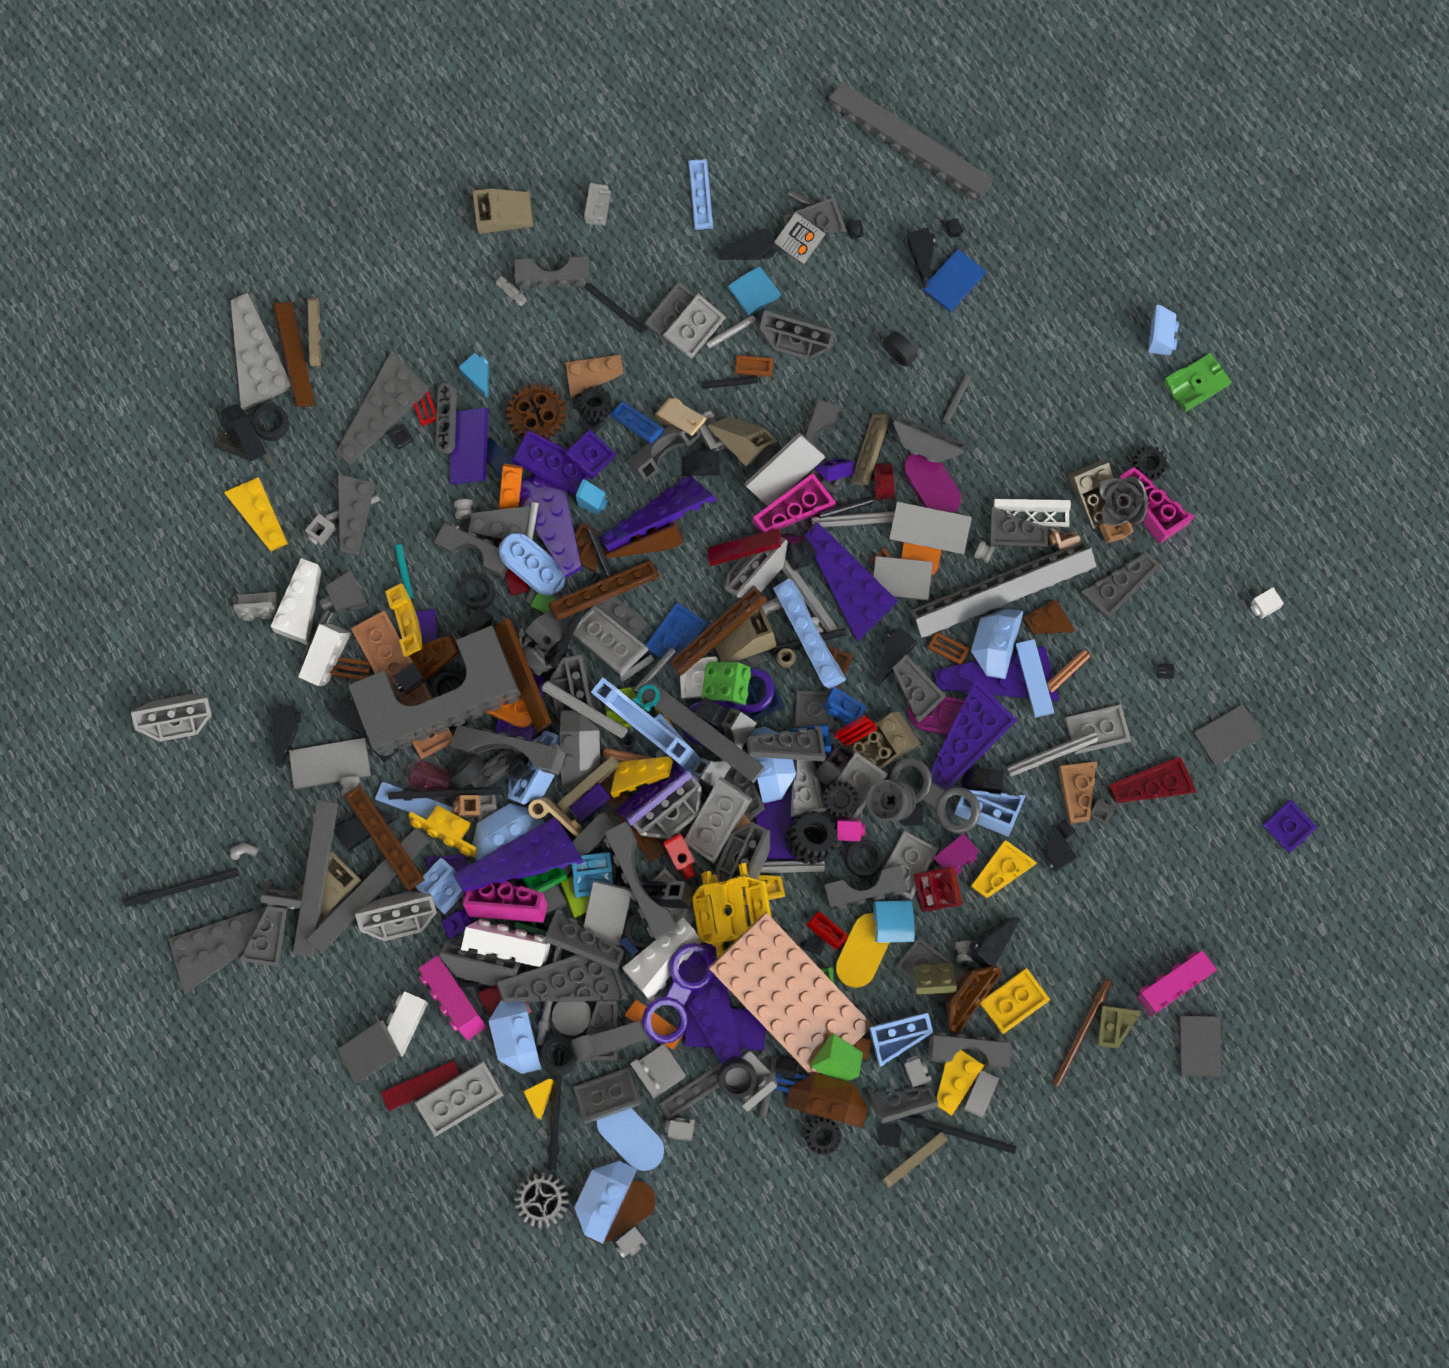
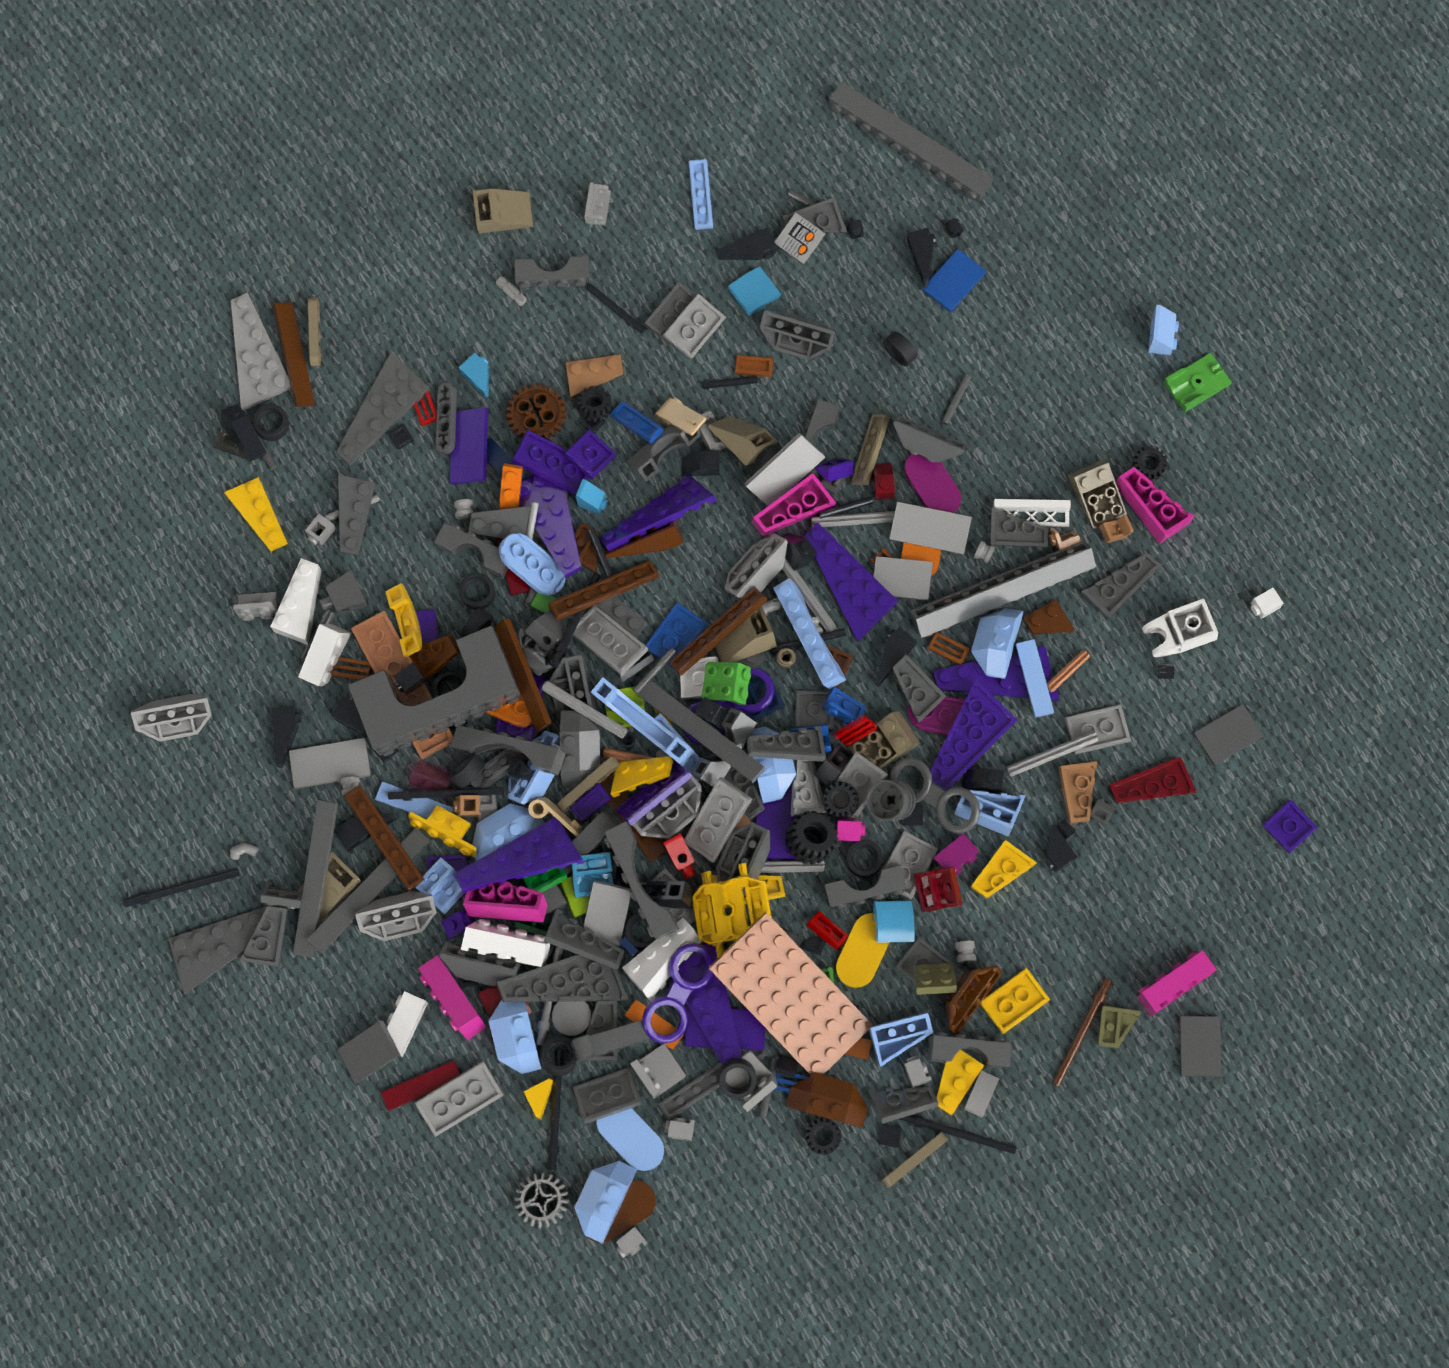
teal bar [394,544,413,599] -> none
teal piece [633,685,660,712] -> none
light grey bar [706,315,756,349] -> none
dark red tile [708,529,781,566] -> none
bright green slope [810,1033,863,1082] -> none
black slope [966,917,1021,968] -> none
dark grey brick [1099,476,1148,526] -> none
none -> white brick [1142,599,1218,657]

